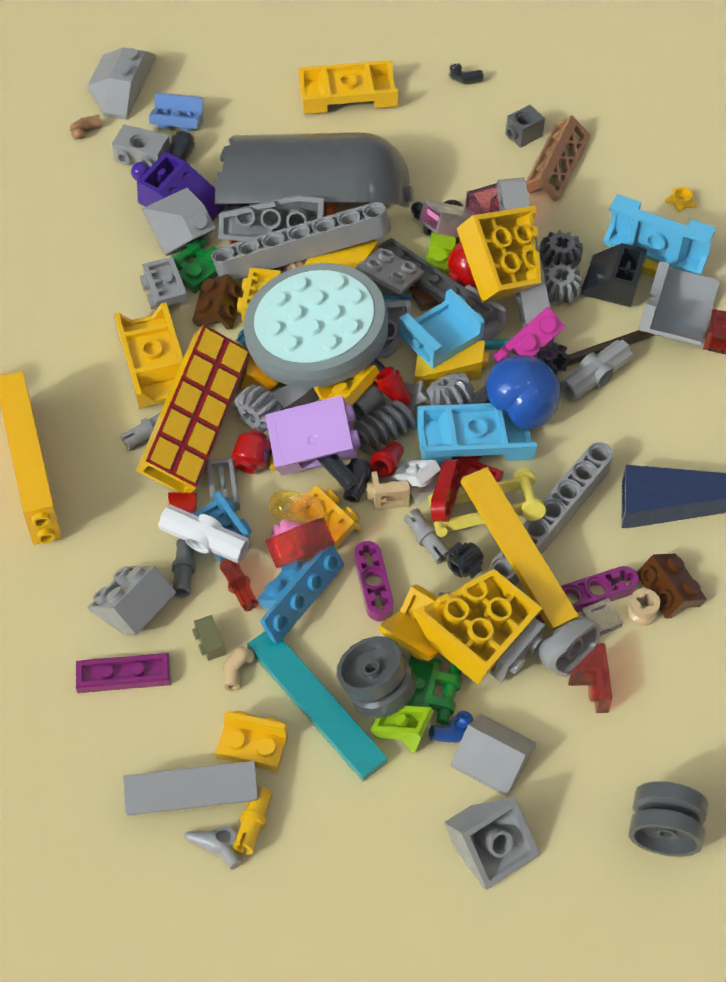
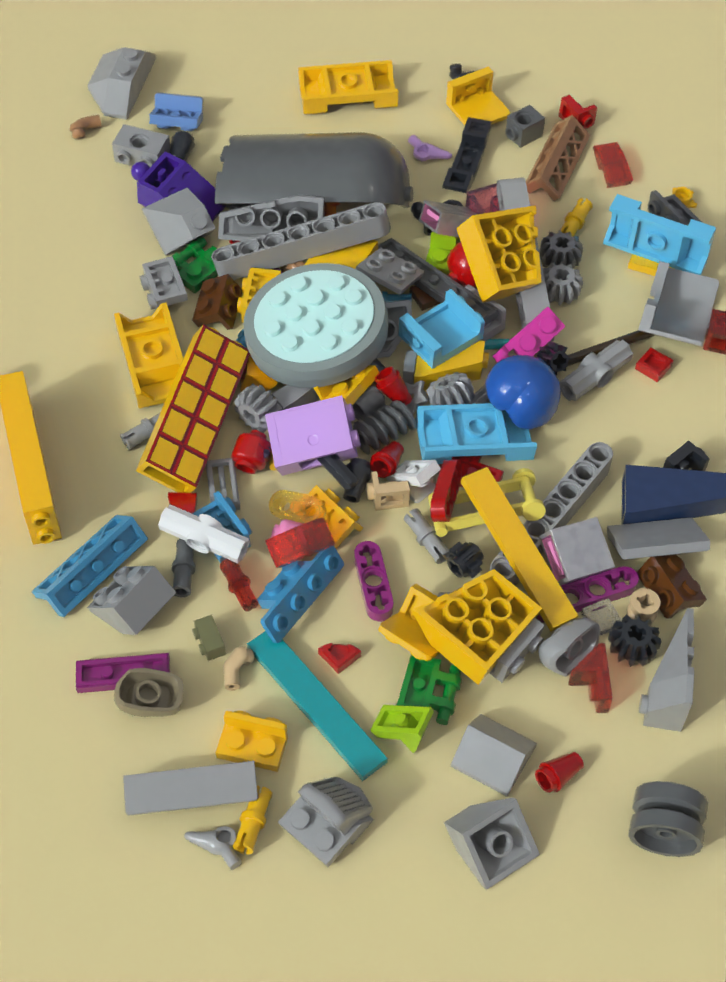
dark grey wheel [337,636,416,718] -> none
blue arm [429,711,473,743] -> none
black slope [580,243,647,307] -> none
none -> dark azure fence [31,515,148,617]
none -> dark tan piece [114,668,183,717]
none -> light grey piece [278,777,374,867]
none -> red tile [318,643,361,674]
none -> light grey tile [403,350,417,385]
none -> lavender animal [408,135,452,161]
none -> black slope [443,117,492,193]
none -> yellow bracket [446,66,510,125]
none -> red cone [535,752,584,793]
none -> flat silver piece [539,517,615,586]
none -> red bracket [558,95,597,133]
none -> yellow pin [560,198,593,237]
none -> clear red slope [593,142,633,188]
none -> light grey tile [607,517,710,560]
none -> black gear [608,614,661,667]
none -> red tile [635,347,673,382]
none -> light grey wedge [639,608,694,732]
none -> dark grey bracket [647,190,703,226]
none -> black bracket [663,441,710,471]

